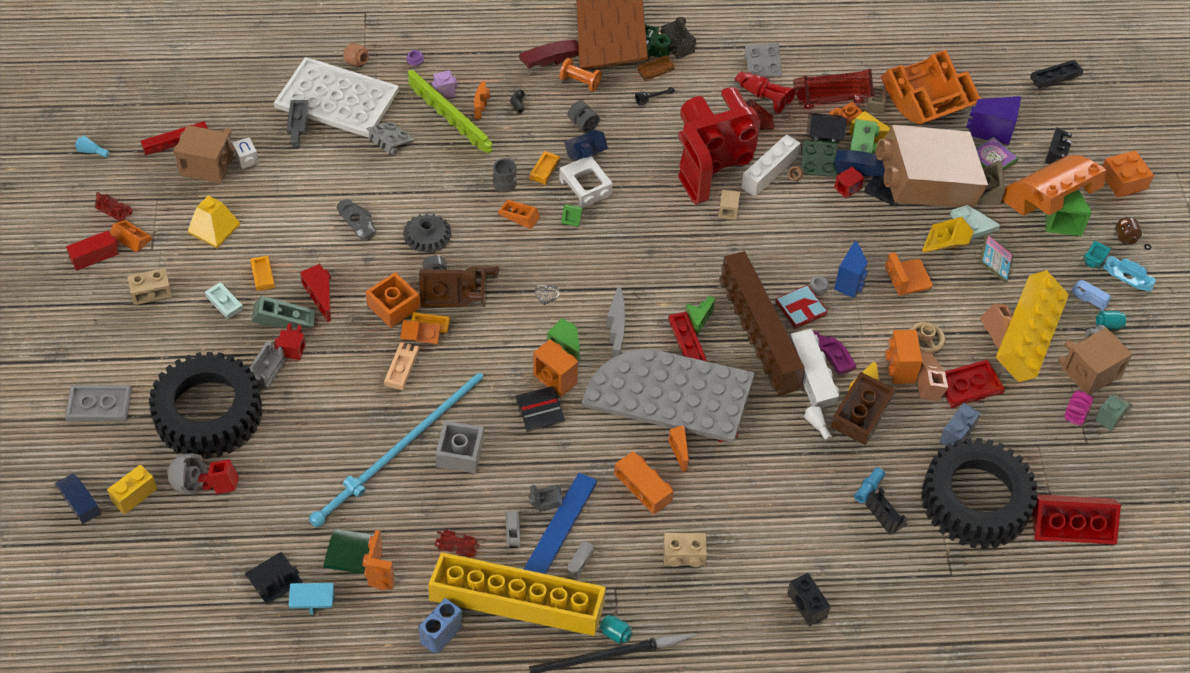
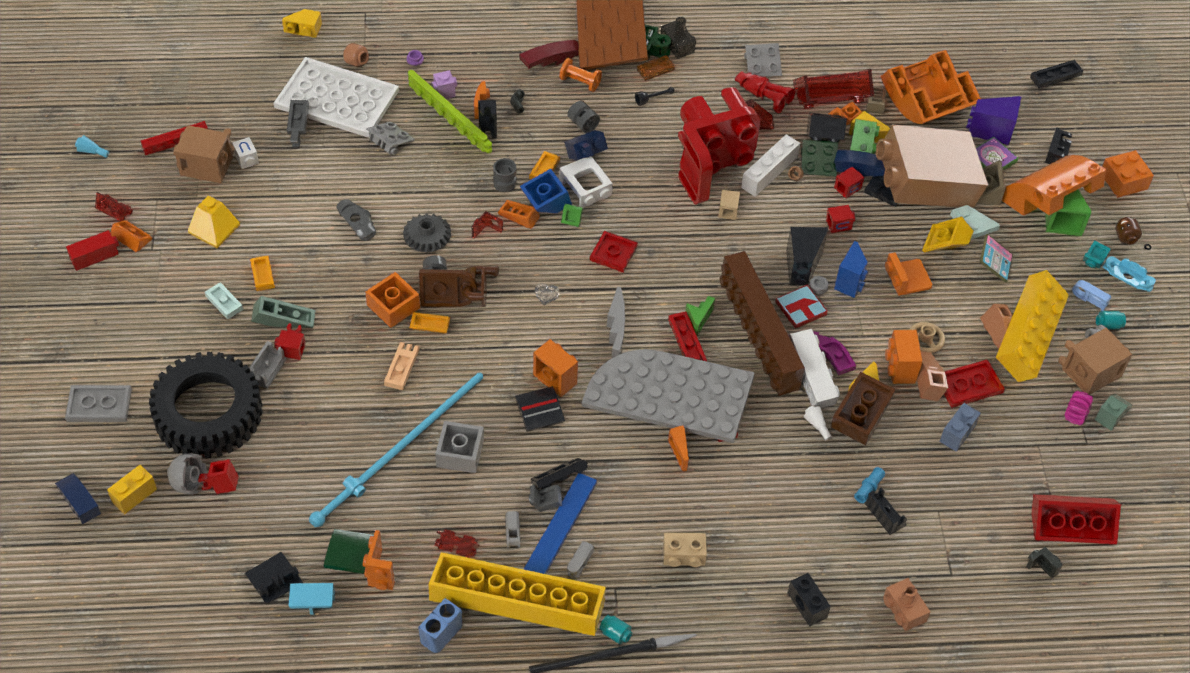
tan brick [127,268,172,305] -> none
red slope [300,263,331,322] -> none
orange slope [400,320,441,345] -> none
bright green slope [547,318,580,362] -> none
orange brick [614,451,673,515] -> none
black tyre [921,438,1038,549] -> none
none -> yellow slope [282,9,322,38]
none -> clear red bracket [471,211,503,239]
none -> black hinge [478,100,497,139]
none -> blue slope [520,169,572,214]
none -> black hinge [531,458,588,489]
none -> red tile [589,231,638,273]
none -> black slope [786,227,828,286]
none -> red brick [826,204,856,233]
none -> nougat brick [883,578,931,631]
none -> pearl dark grey bracket [1026,547,1063,579]

